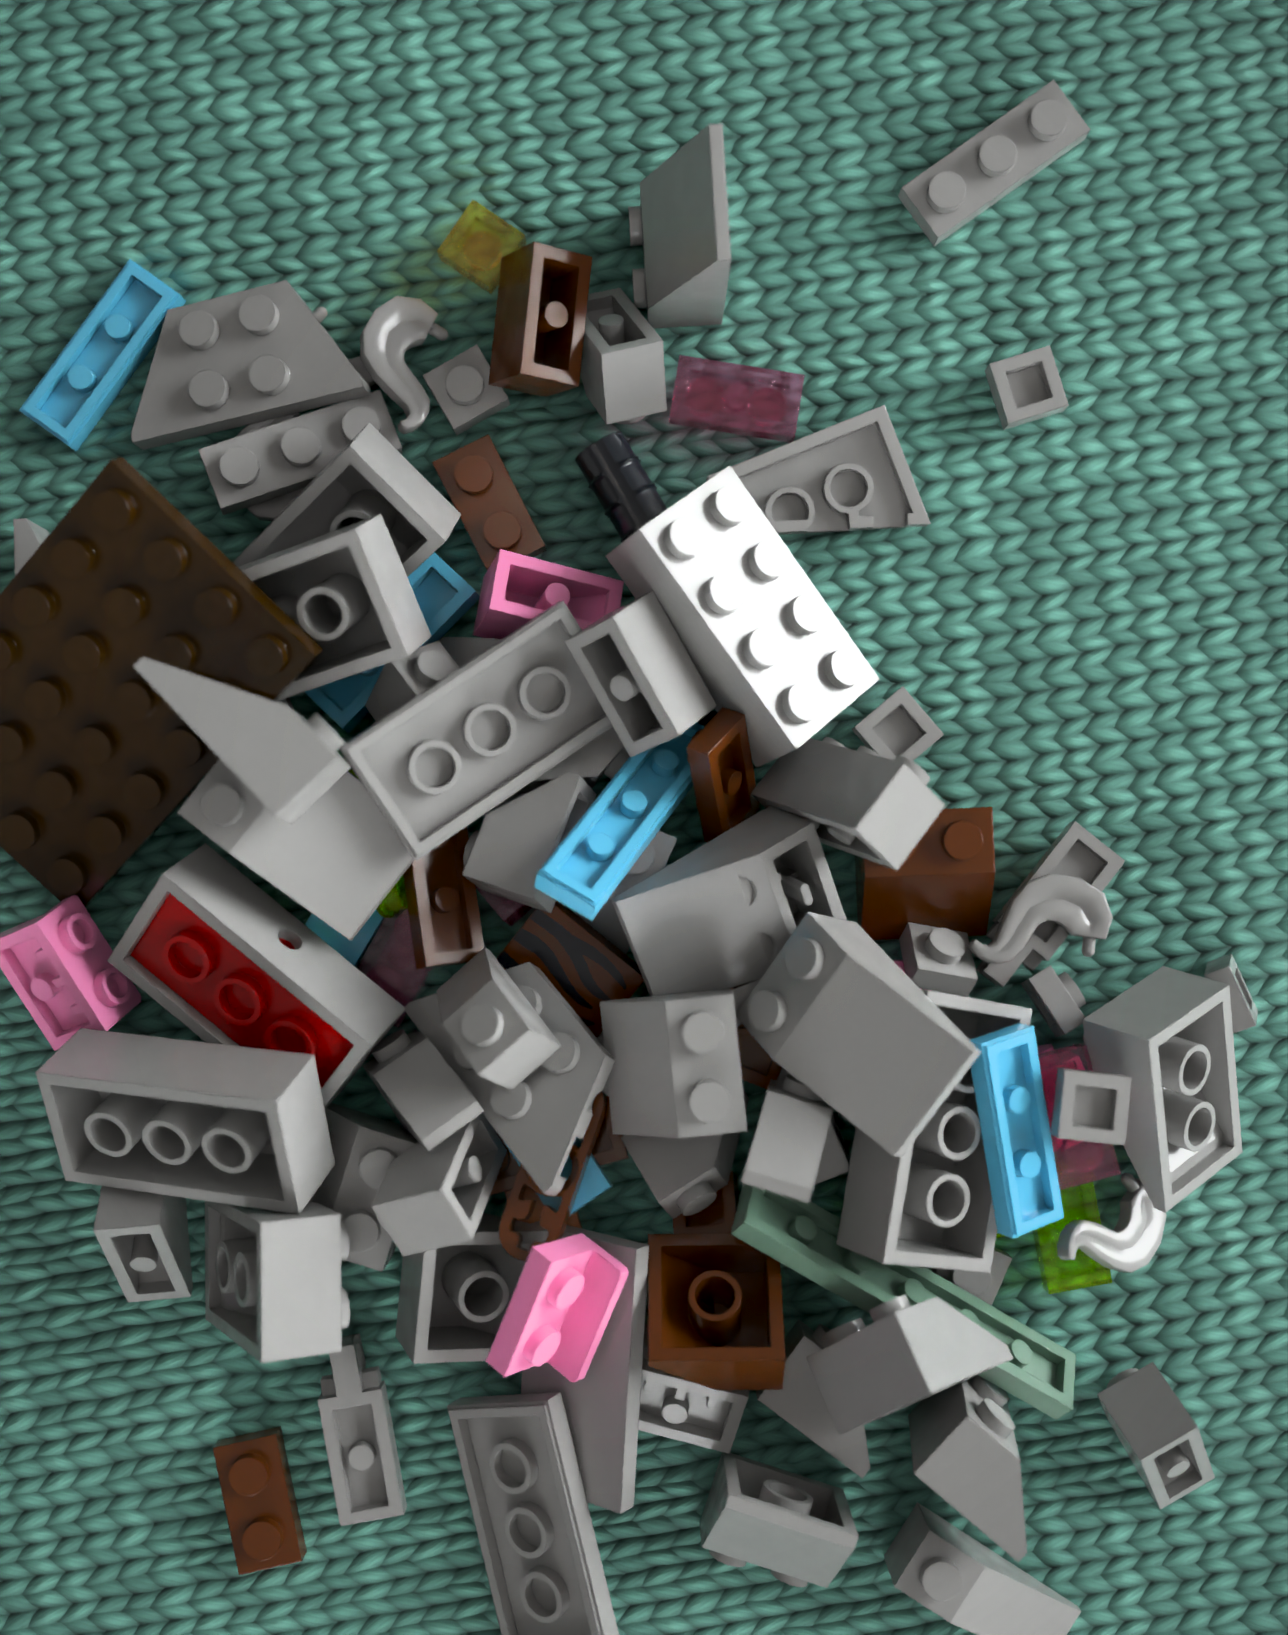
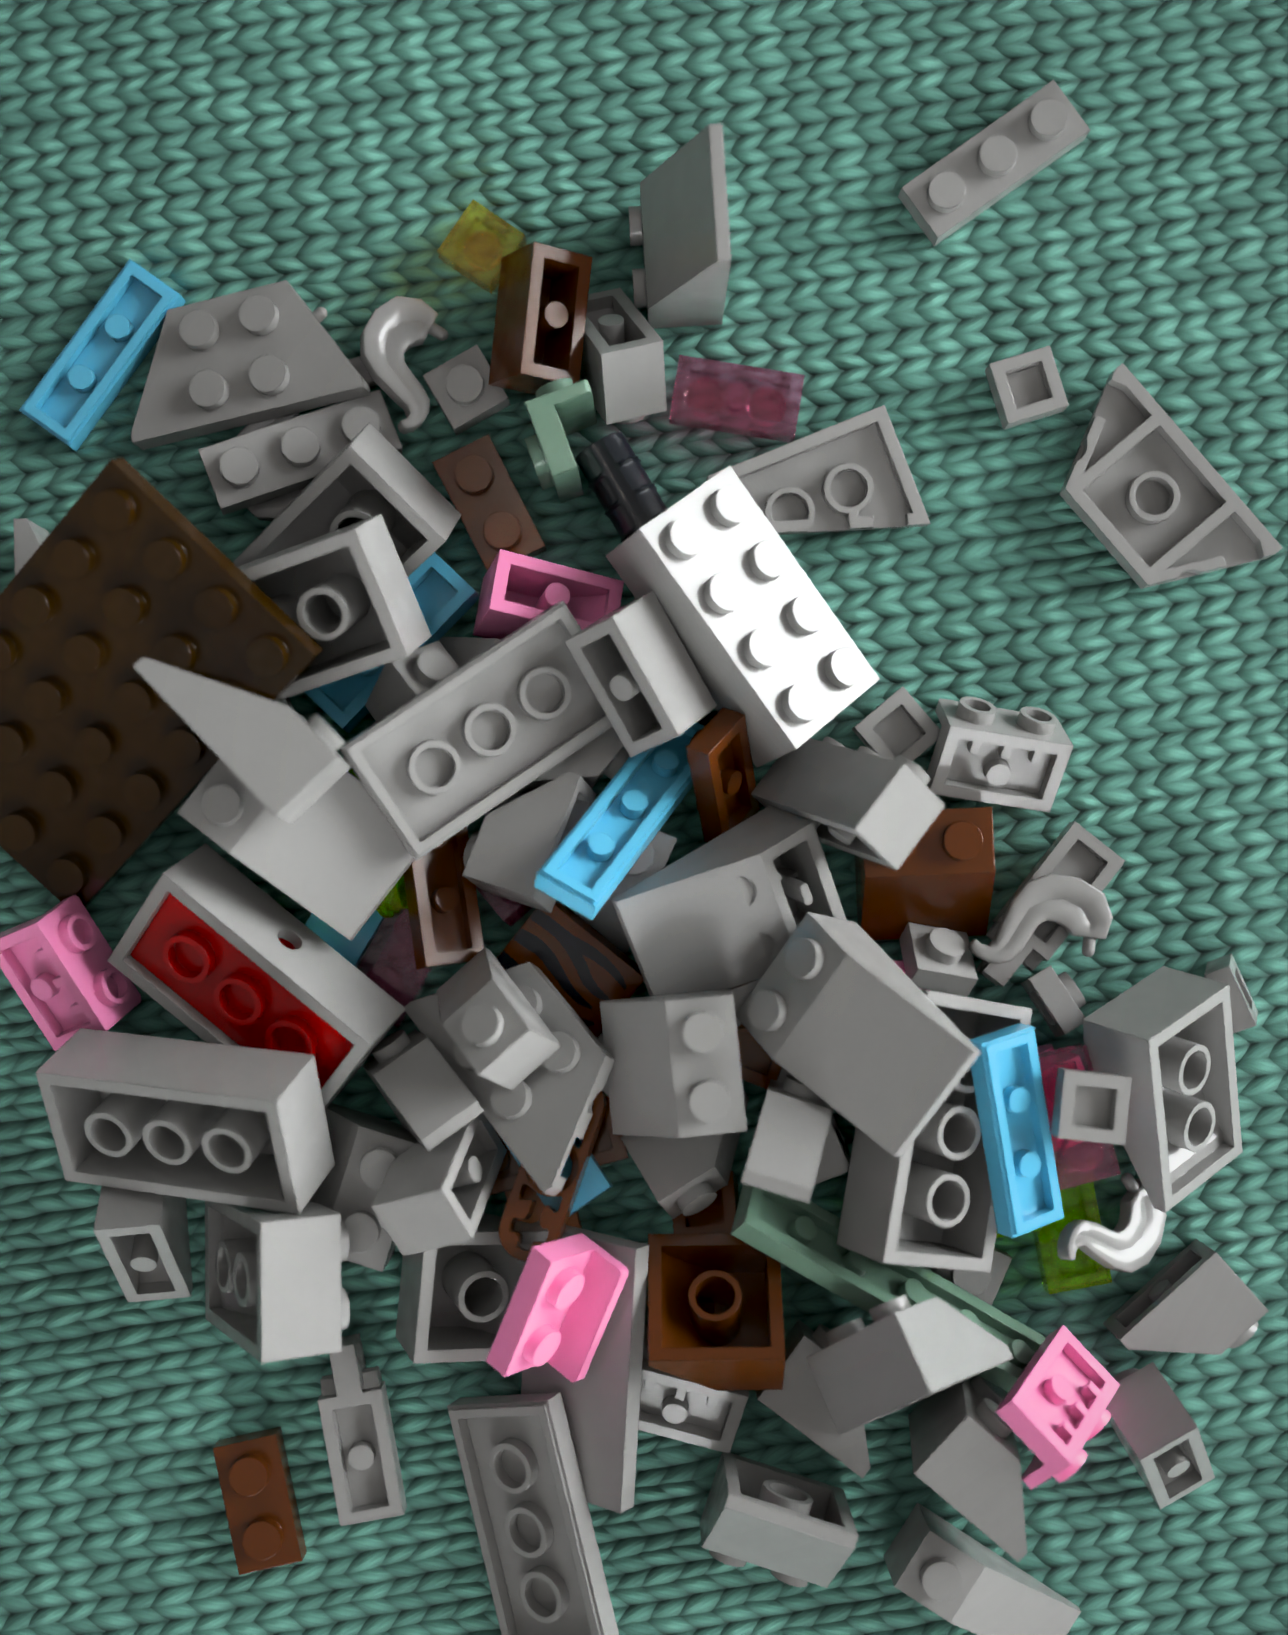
none -> sand green bracket [524,378,597,503]
none -> light grey bracket [926,696,1074,813]
none -> bright pink bracket [995,1325,1120,1490]
none -> light grey wing [1059,363,1283,589]
none -> light grey slope [1103,1239,1269,1355]

